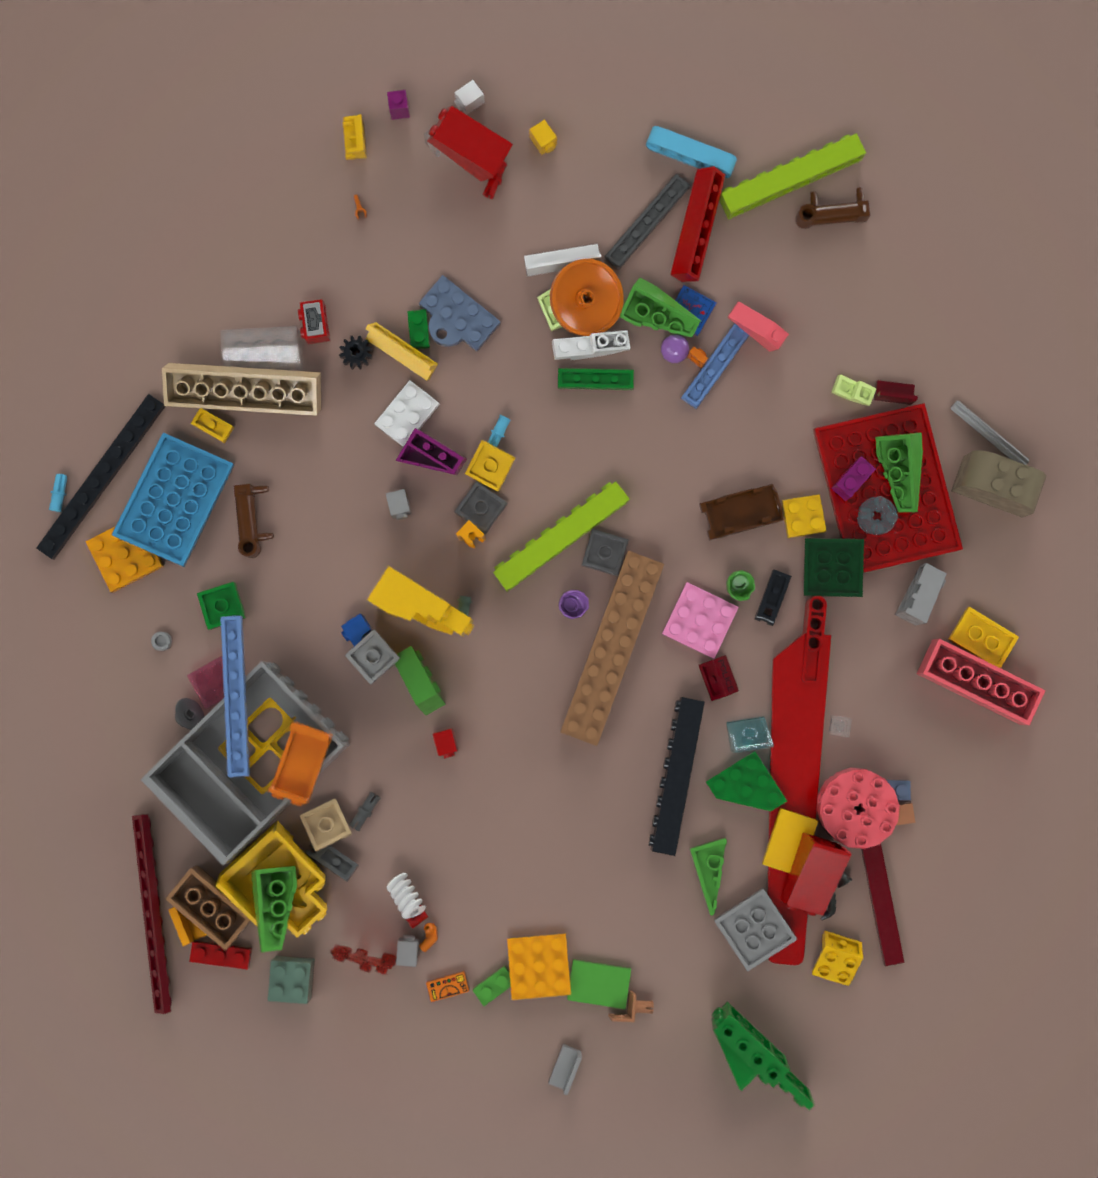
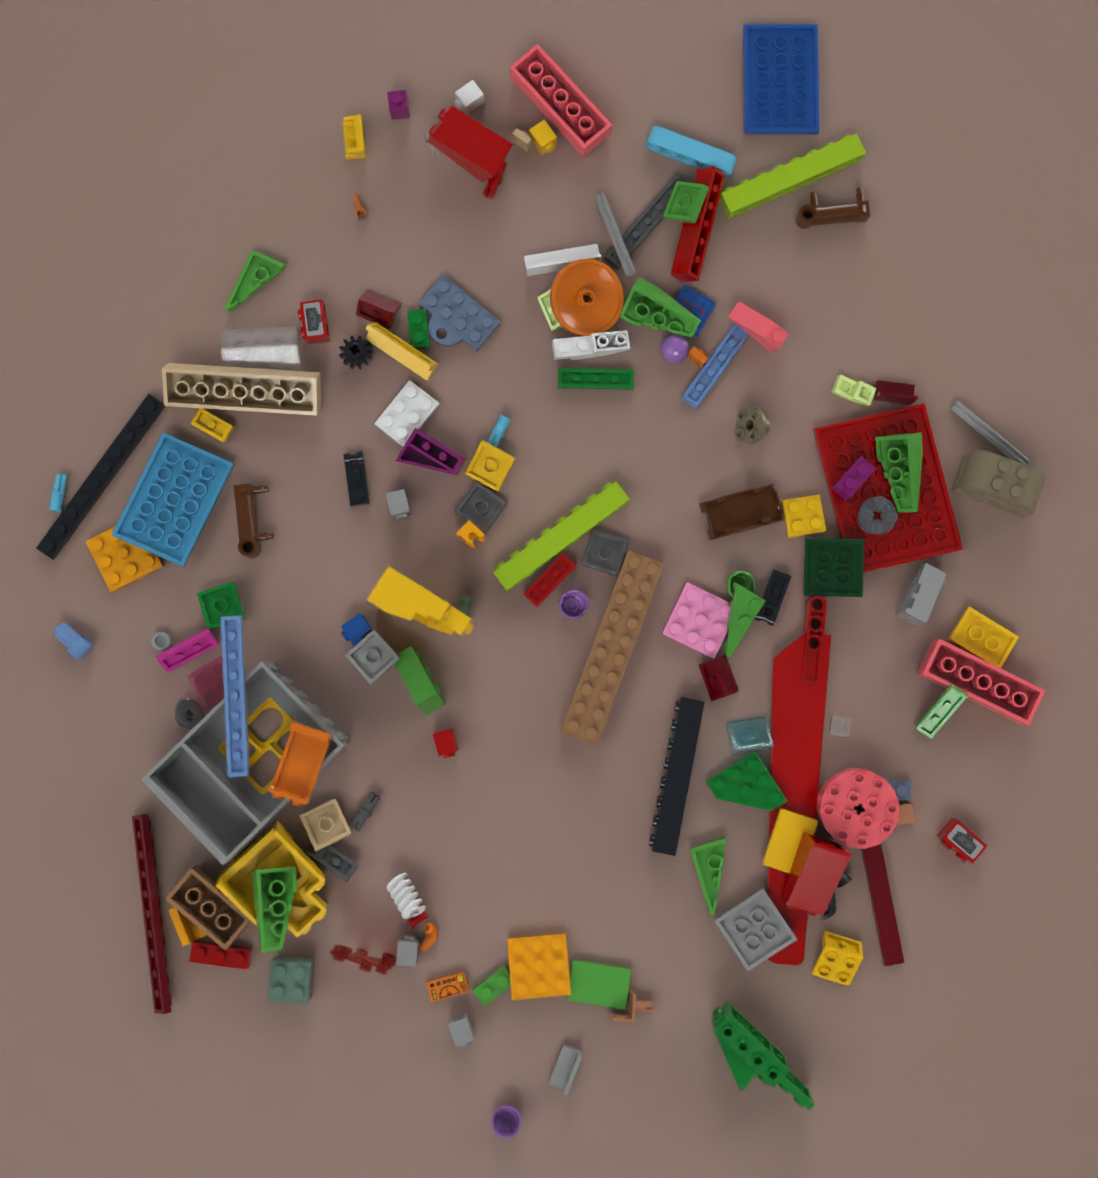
none -> medium blue piece [53,622,94,660]
none -> dark pink plate [156,628,219,673]
none -> bright green wing [224,250,286,313]
none -> black plate [343,451,370,507]
none -> dark red panel [356,290,401,329]
none -> light grey brick [448,1013,475,1048]
none -> medium lavender hair [491,1106,522,1138]
none -> coral brick [510,44,612,158]
none -> tan plate [512,128,532,152]
none -> red plate [523,553,576,608]
none -> light grey axle [595,193,636,277]
none -> bright green plate [663,181,709,224]
none -> bright green wing [724,582,766,657]
none -> dark tan plate [735,406,770,444]
none -> blue plate [743,24,819,135]
none -> bright green tile [915,684,968,739]
none -> brick [937,818,987,864]

